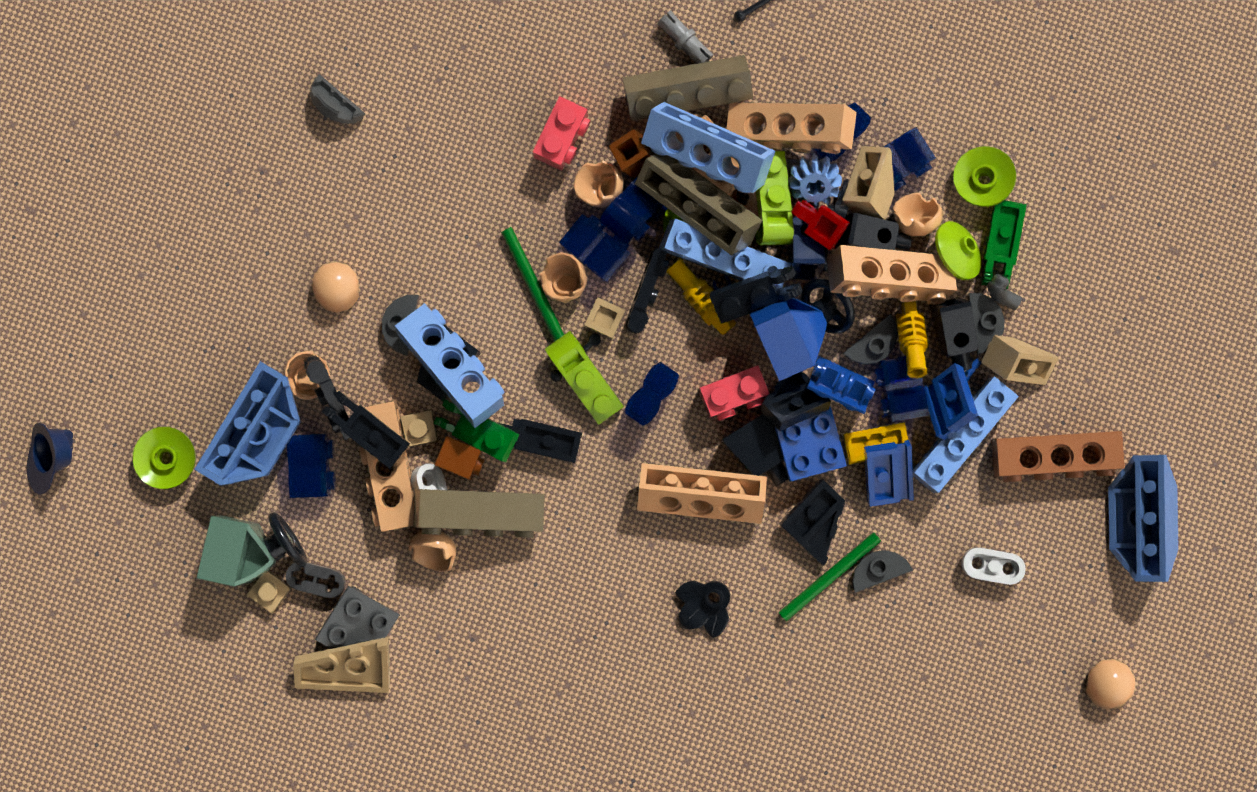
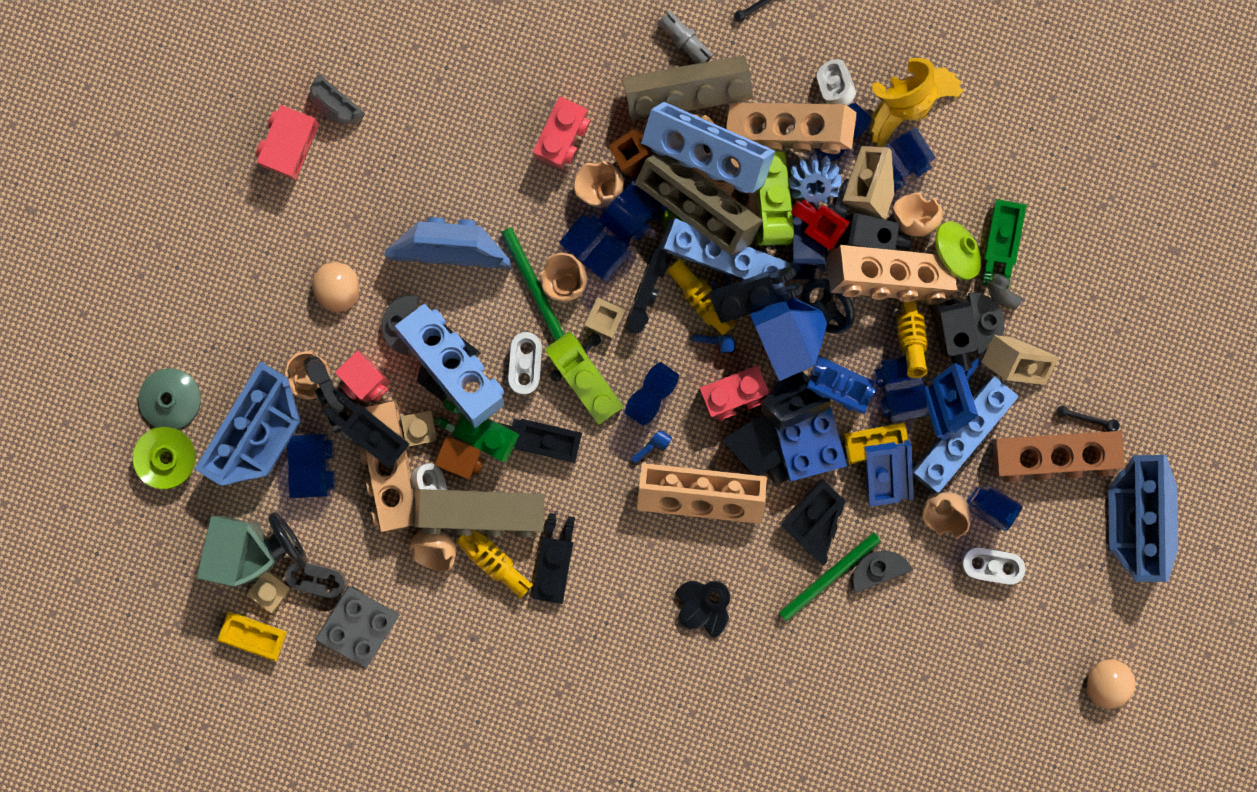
dark blue piece [26,423,73,495] -> none
tan wing [293,637,390,693] -> none
dark grey plate [843,314,898,365] -> none
lime dish [953,146,1016,207] -> none
none -> sand green dish [138,368,201,429]
none -> yellow plate [217,611,288,662]
none -> coral brick [255,104,319,181]
none -> coral brick [335,350,391,403]
none -> medium blue wedge [385,217,511,269]
none -> yellow hinge [456,529,533,599]
none -> white plate [508,332,542,395]
none -> black hinge [532,513,575,604]
none -> blue hand [631,431,672,464]
none -> blue hand [692,334,736,353]
none -> white plate [817,59,856,106]
none -> yellow helmet [870,58,964,147]
none -> light nougat hair [922,492,971,538]
none -> clear blue brick [966,485,1023,532]
none -> black hinge [1056,405,1120,432]

